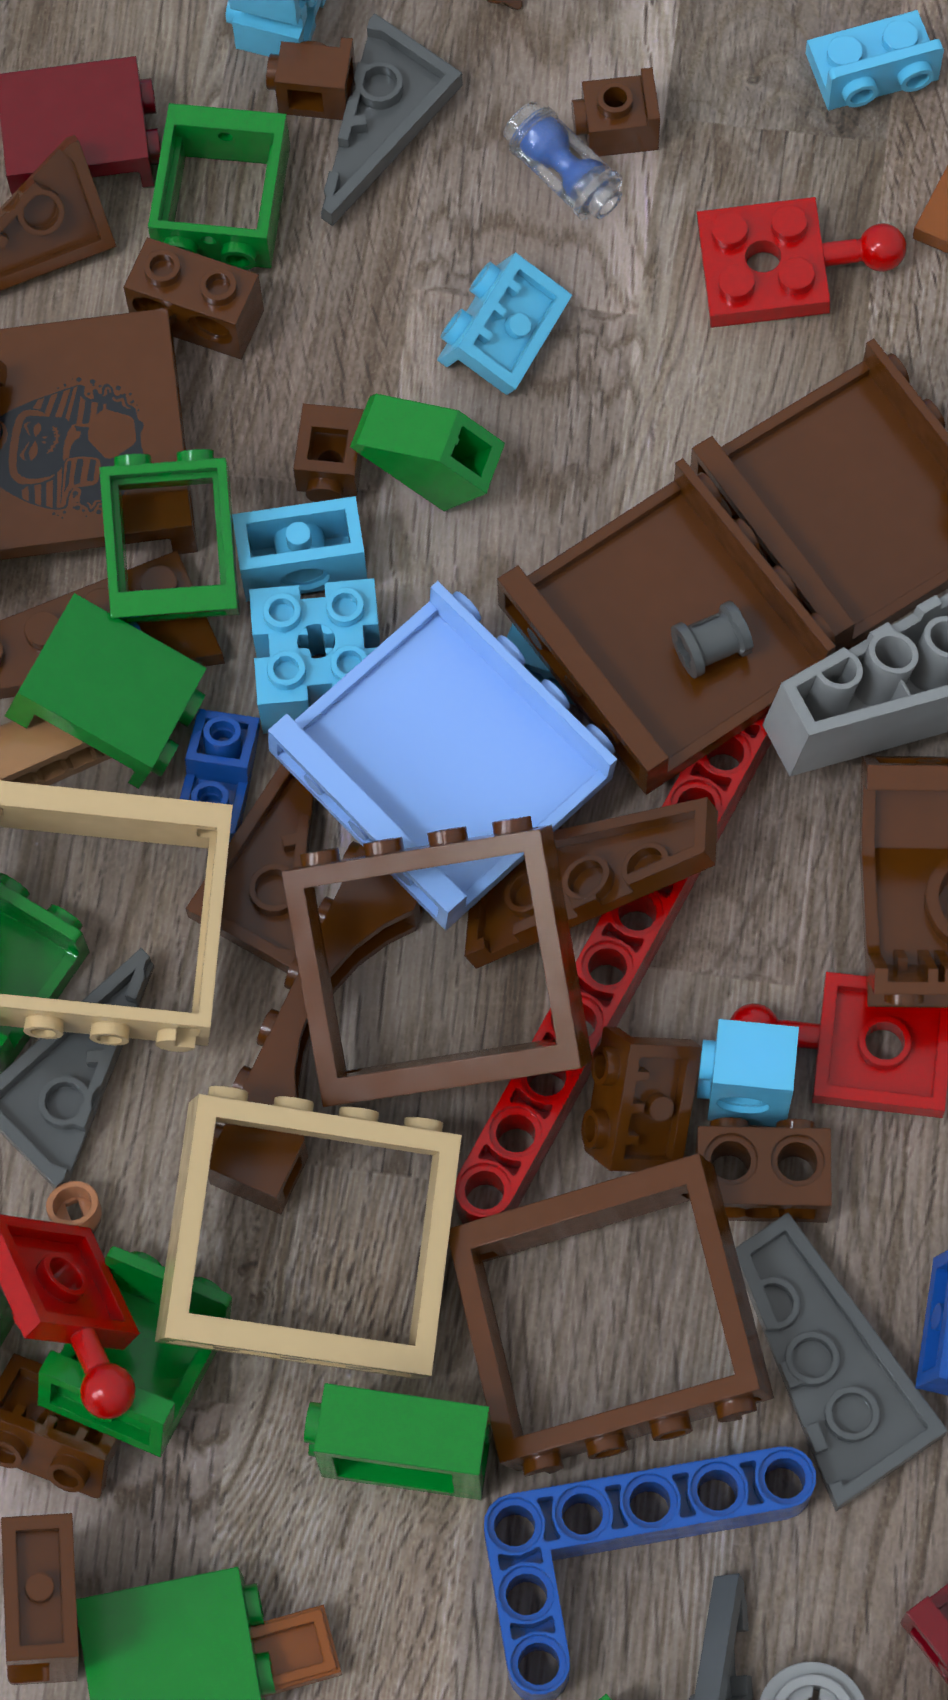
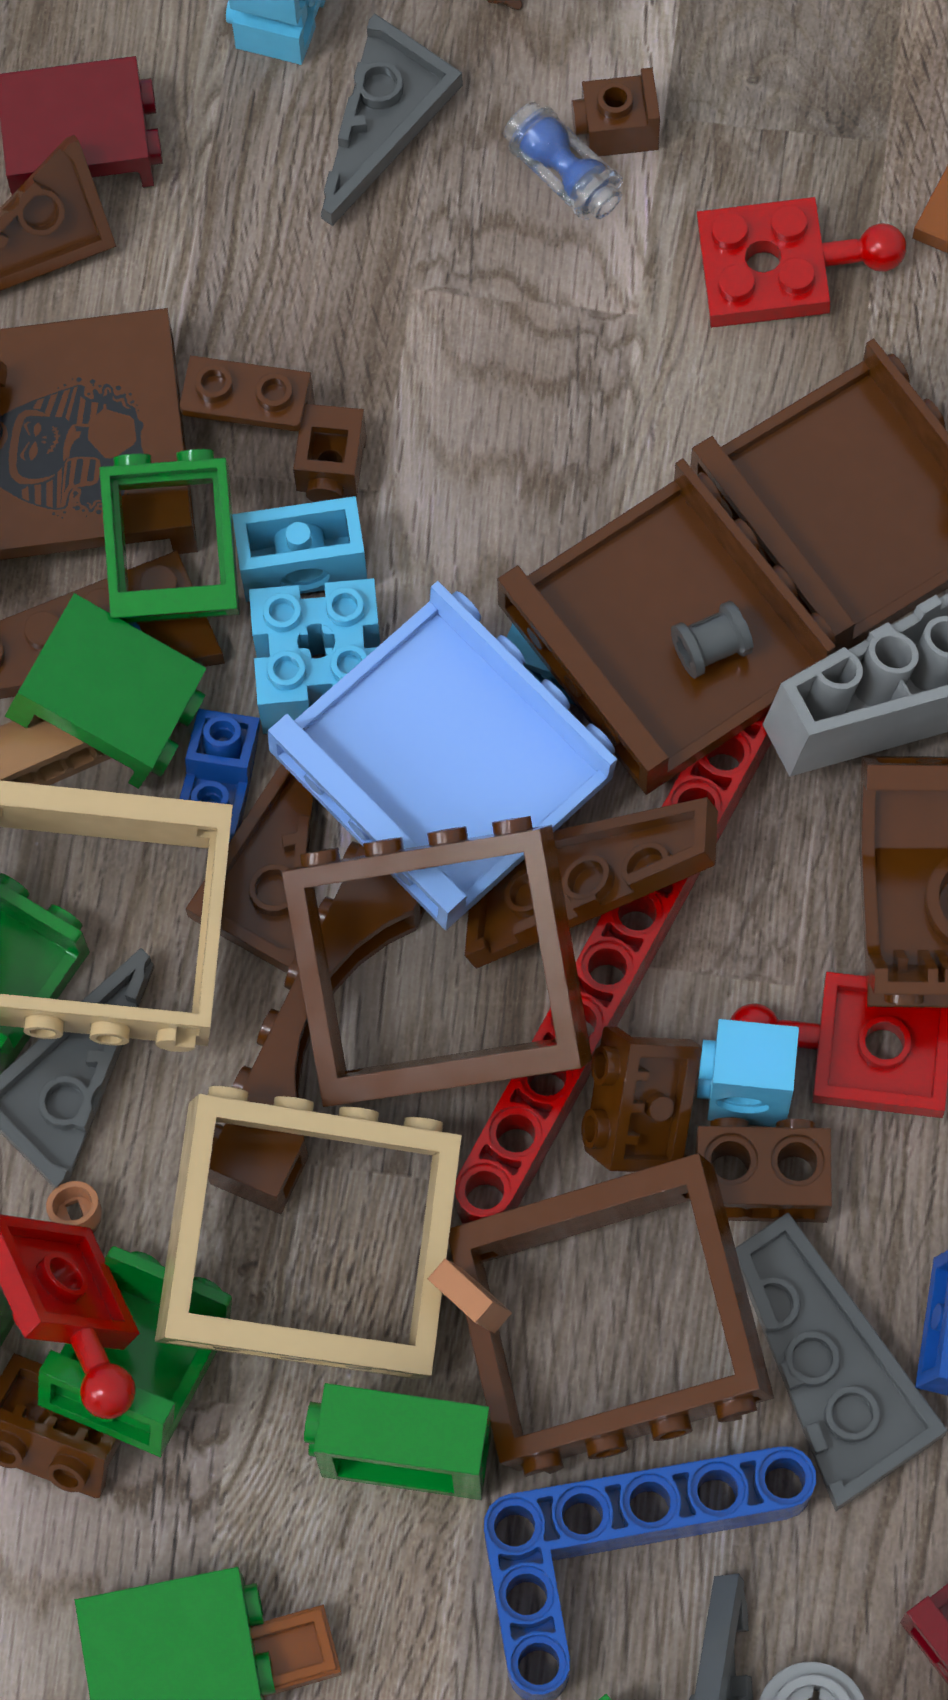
reddish brown panel [1,1513,79,1685] -> none
reddish brown brick [123,237,264,360] -> none
green window [148,103,290,270] -> none
reddish brown brick [266,37,356,120] -> none
green slope [350,393,505,511] -> none
medium azure bracket [437,252,572,395] -> none
medium azure bracket [805,10,944,111] -> none
none -> reddish brown bracket [179,355,315,431]
none -> nougat tile [427,1259,512,1334]

